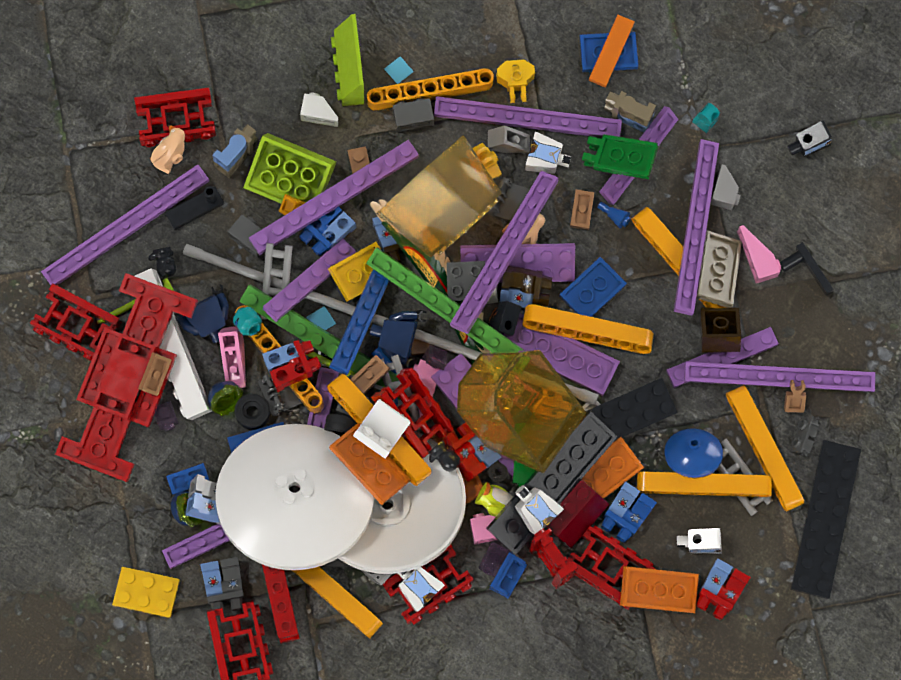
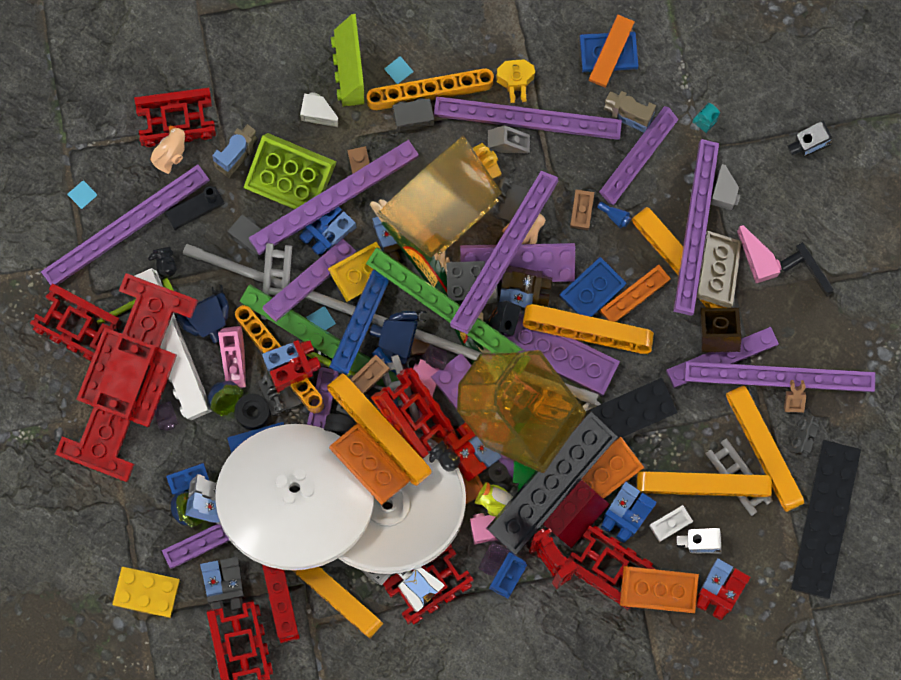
medium nougat plate [138,352,172,396] -> none
teal head [233,307,262,336] -> none
light orange slope [279,194,305,215] -> none
white bracket [353,399,411,458] -> none
torso [515,485,564,534] -> none
torso [525,132,571,174] -> none
green tile [582,134,658,179] -> none
blue dish [664,429,723,478] -> none
none -> medium azure sticker [67,180,97,209]
none -> orange plate [600,265,671,322]
none -> white plate [649,505,693,542]

